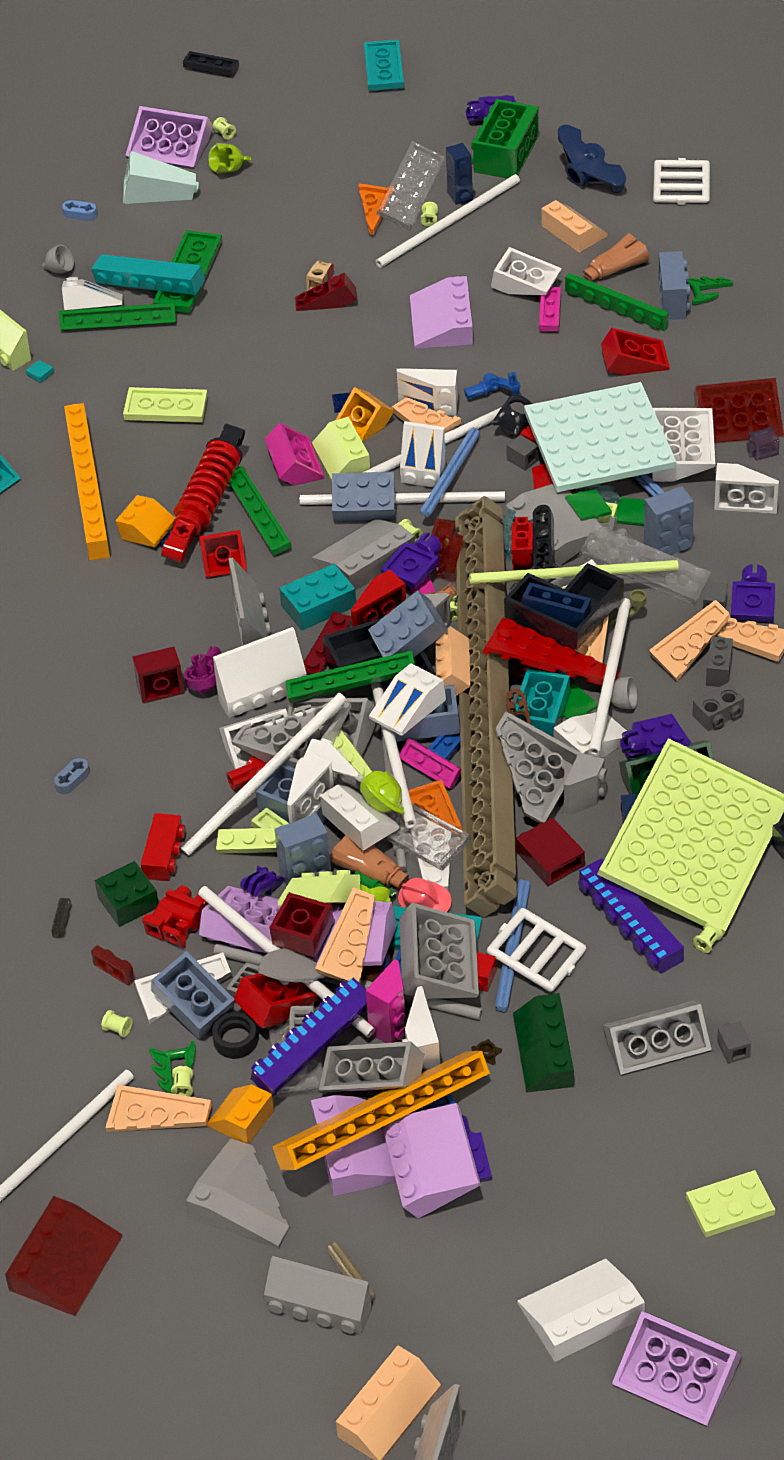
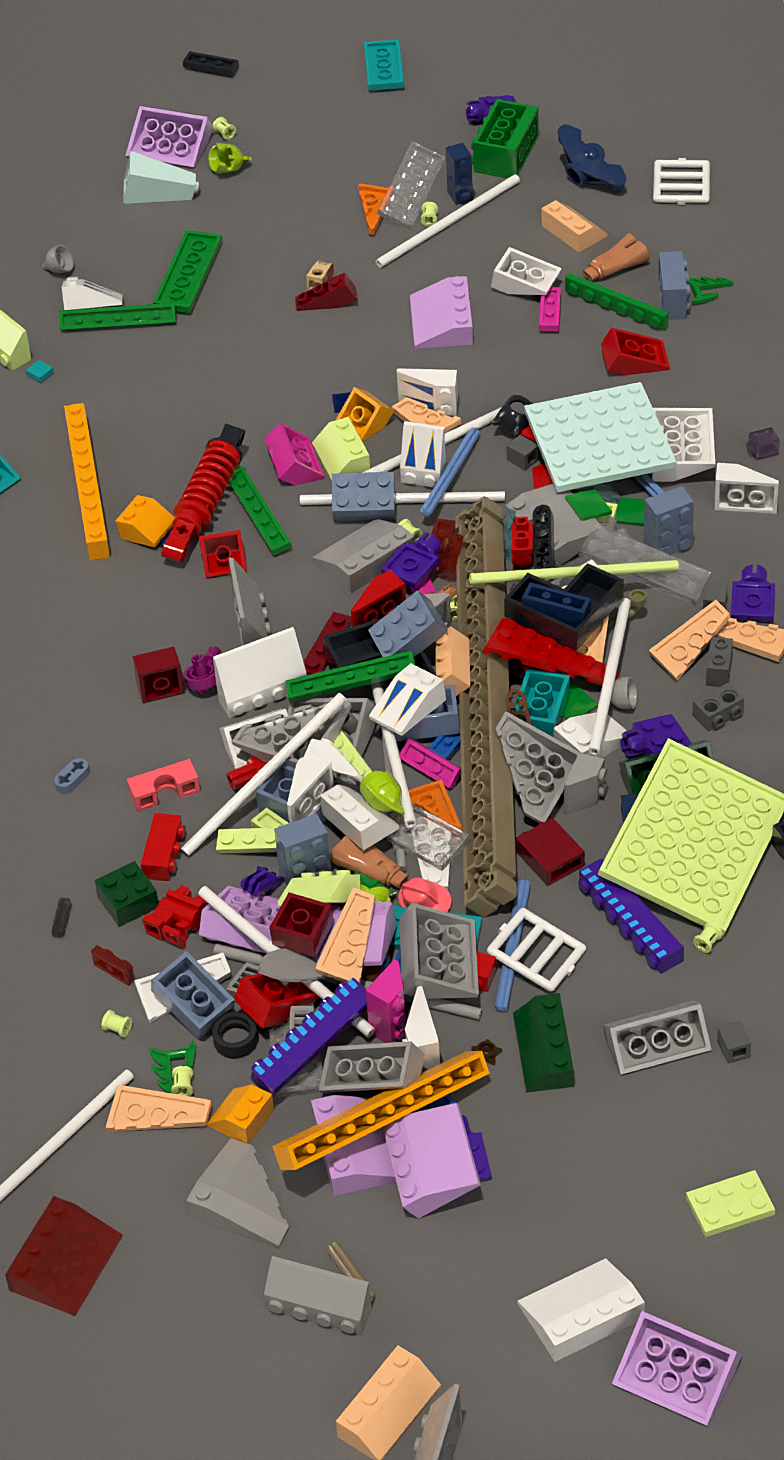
medium blue beam [62,200,97,220] -> none
teal brick [91,254,205,295] -> none
yellowish green plate [123,387,208,422] -> none
teal brick [279,563,356,631] -> none
blue pin [464,372,521,401] -> none
clear red slope [694,378,784,443] -> none
none -> coral arch [127,759,200,812]

